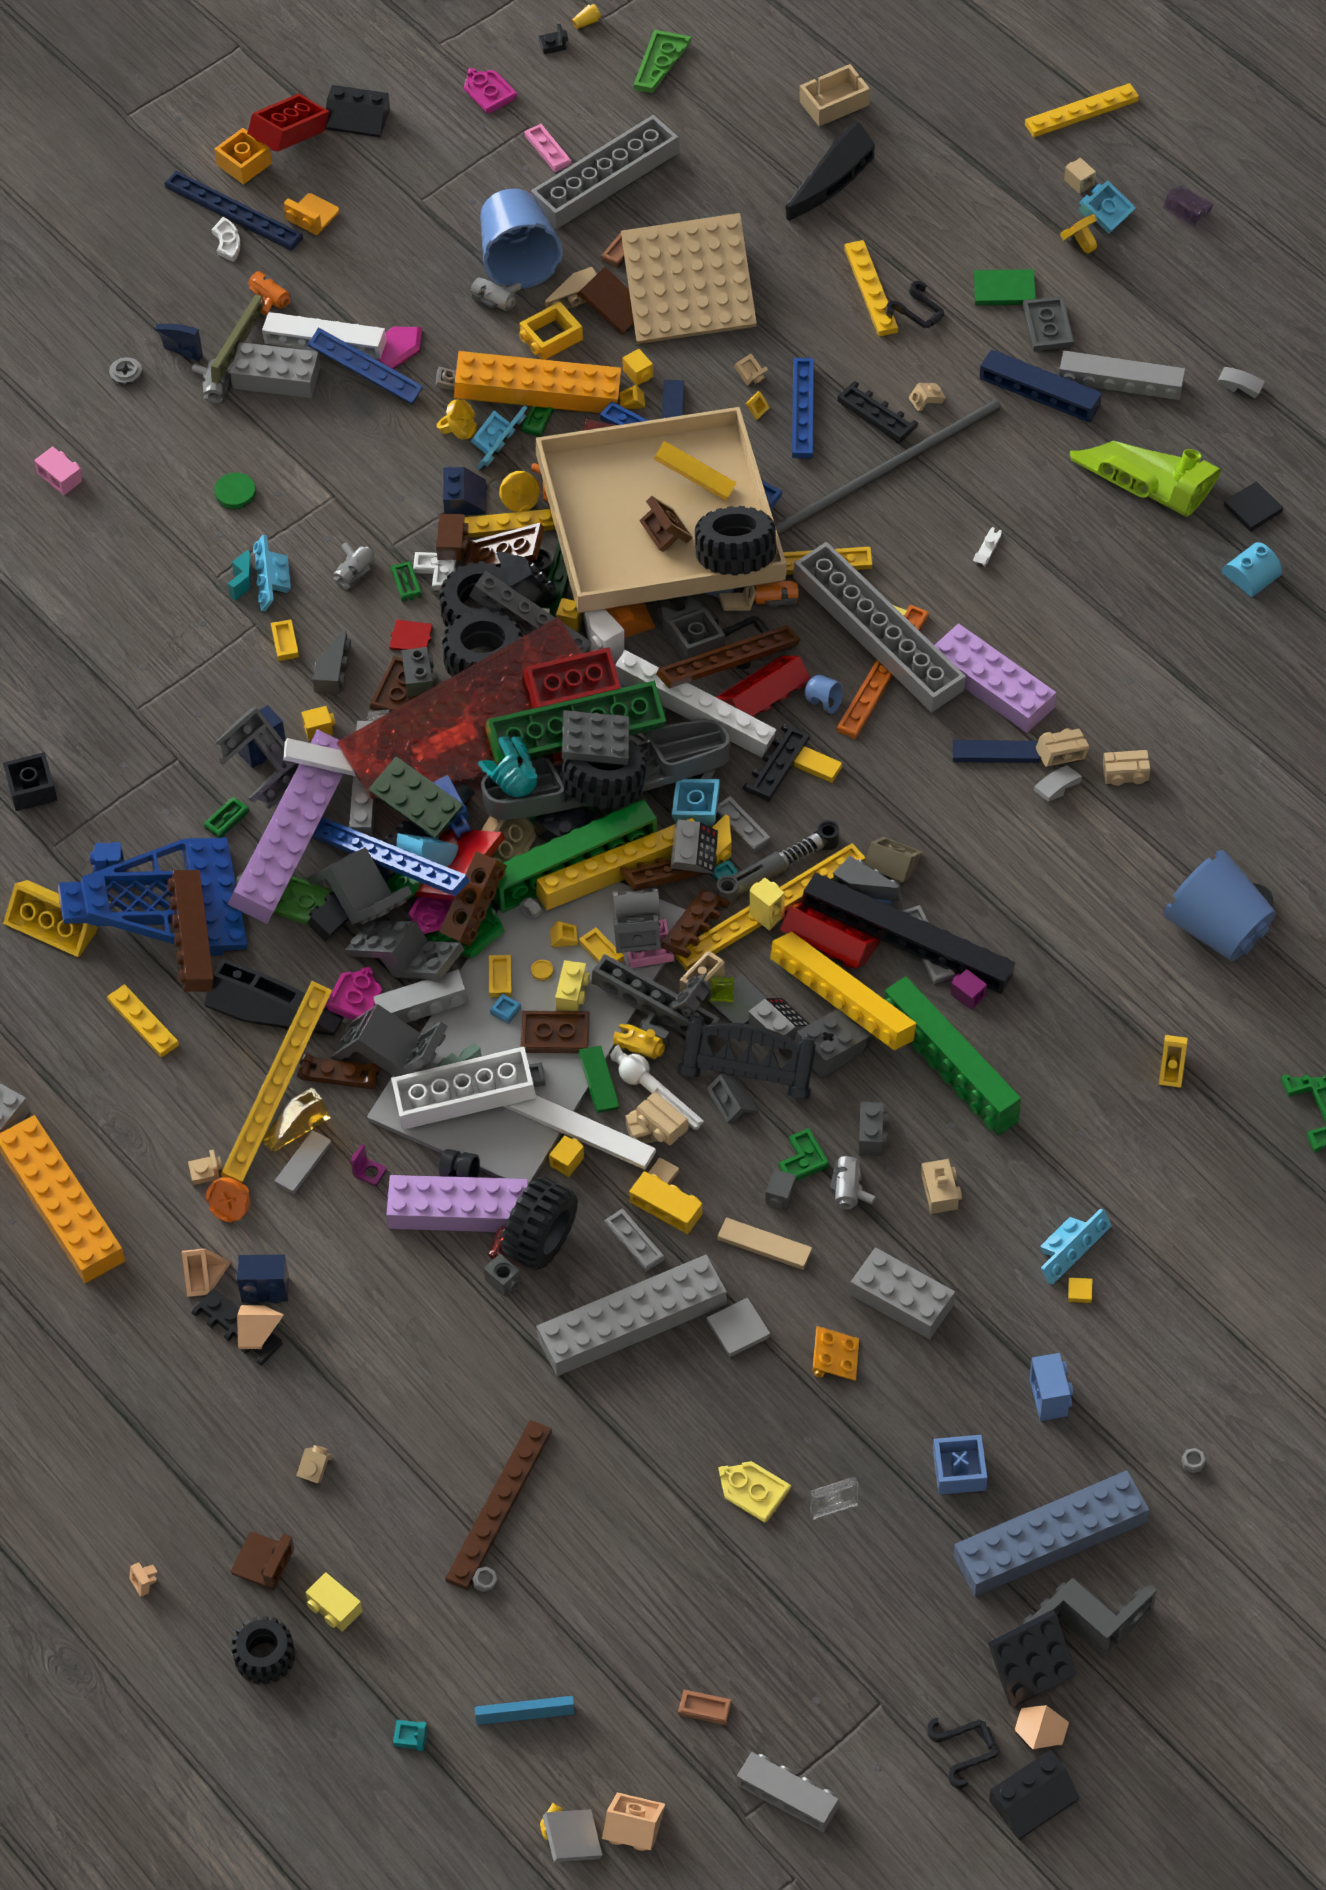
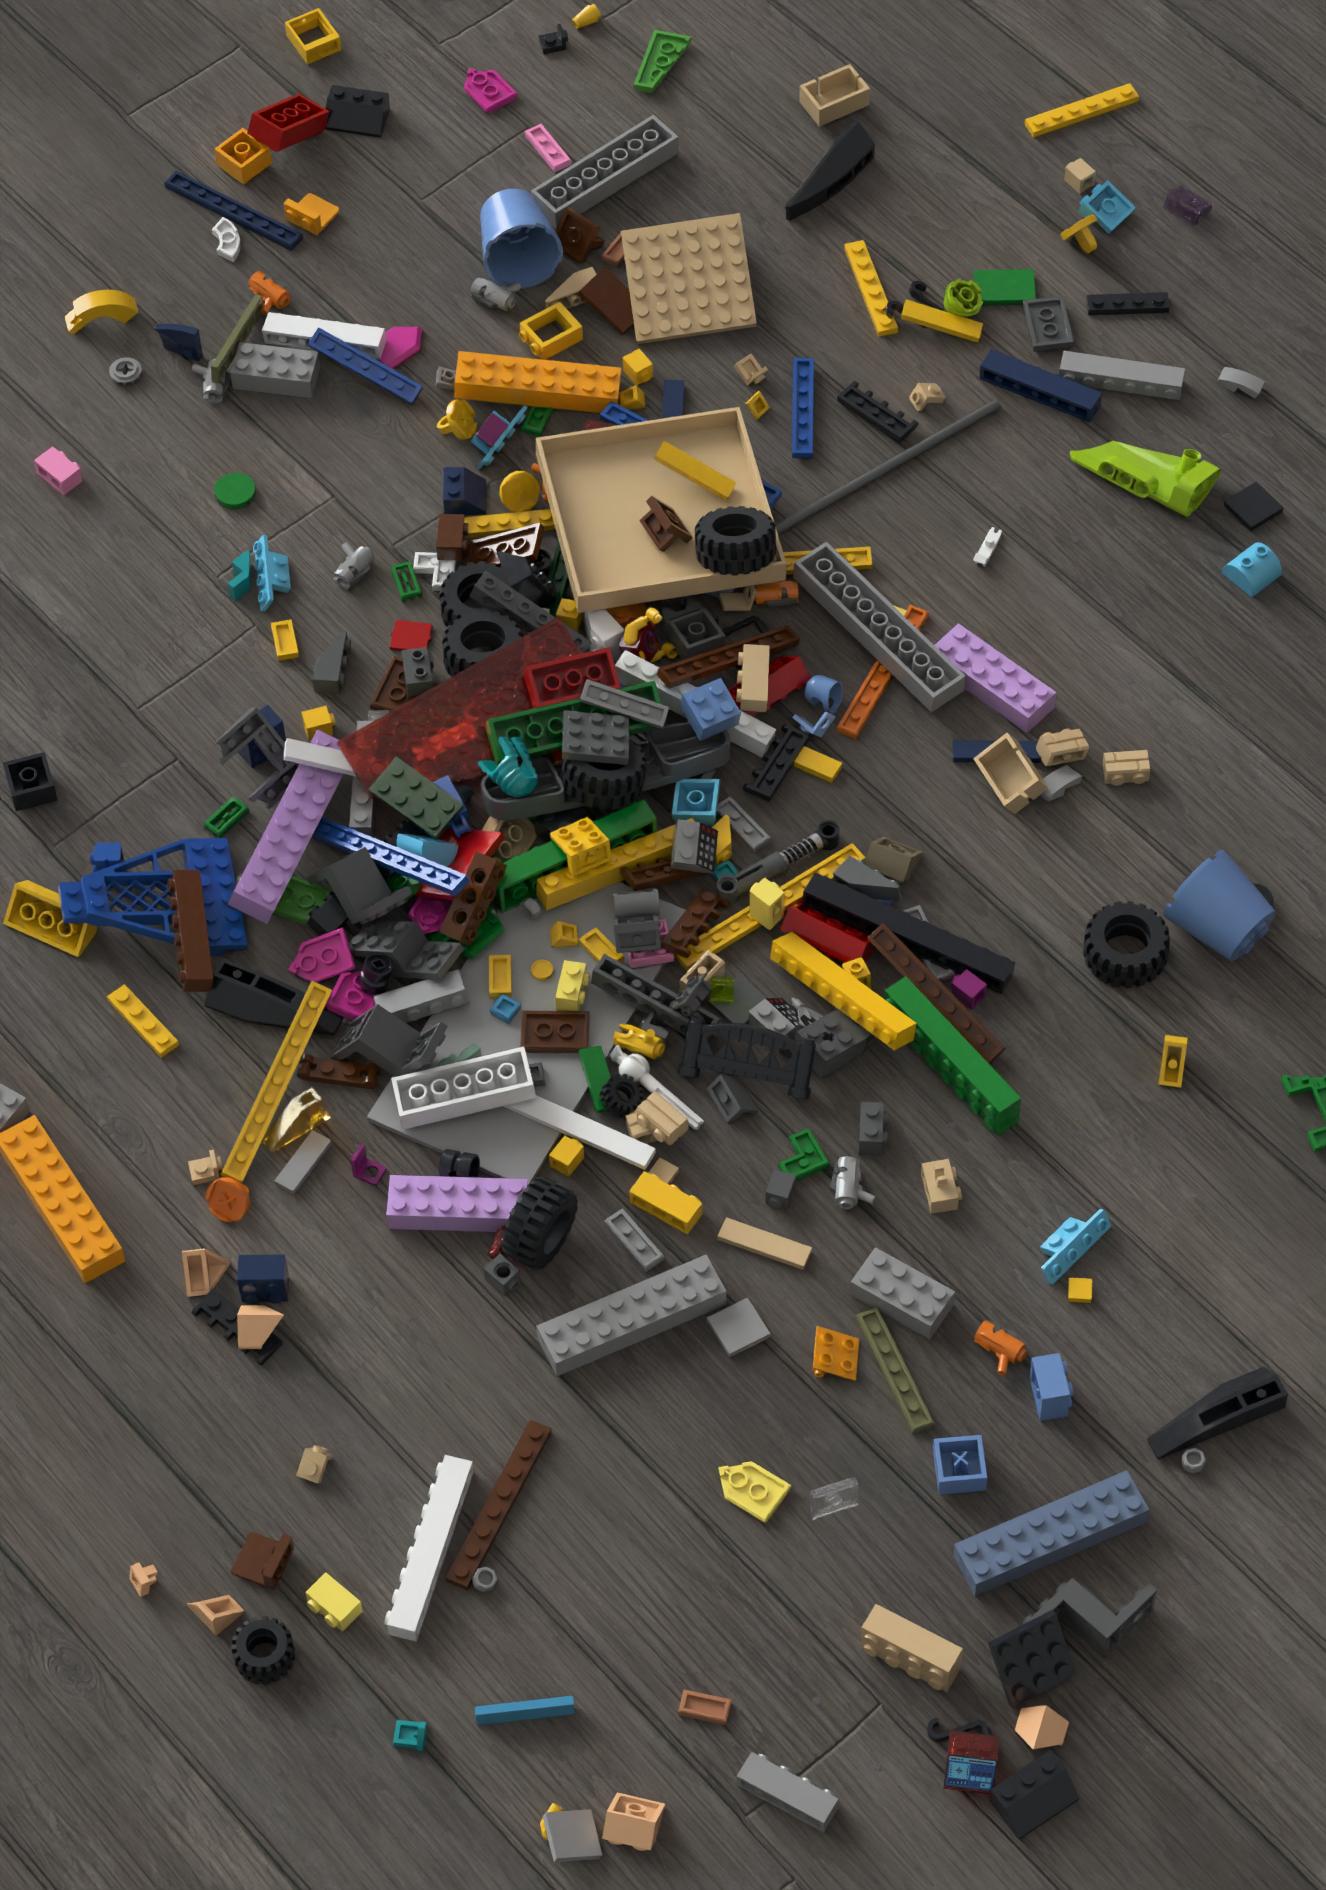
none -> yellow arch [65,290,138,334]
none -> light nougat slope [186,1595,244,1636]
none -> yellow window [285,8,341,65]
none -> dark pink tile [287,927,356,983]
none -> black wheel [359,953,393,995]
none -> white brick [385,1455,474,1642]
none -> magenta bracket [475,413,508,447]
none -> yellow bracket [550,817,612,877]
none -> reddish brown bracket [556,208,605,263]
none -> light grey plate [579,679,669,729]
none -> black tyre [600,1074,644,1118]
none -> torso [619,608,677,663]
none -> medium blue brick [680,678,741,741]
none -> tan brick [736,644,770,712]
none -> light grey piece [791,997,823,1027]
none -> light blue bracket [792,712,836,737]
none -> yellow bracket [842,957,871,989]
none -> olive tile [856,1307,934,1435]
none -> tan brick [861,1604,963,1692]
none -> reddish brown plate [867,923,1006,1064]
none -> yellow tile [901,299,983,343]
none -> slope [943,1731,999,1794]
none -> lime cone [944,278,983,318]
none -> tan piece [973,732,1049,814]
none -> orange piece [974,1320,1028,1375]
none -> black tyre [1083,901,1170,988]
none -> black plate [1087,292,1169,315]
none -> black wedge [1147,1367,1288,1460]

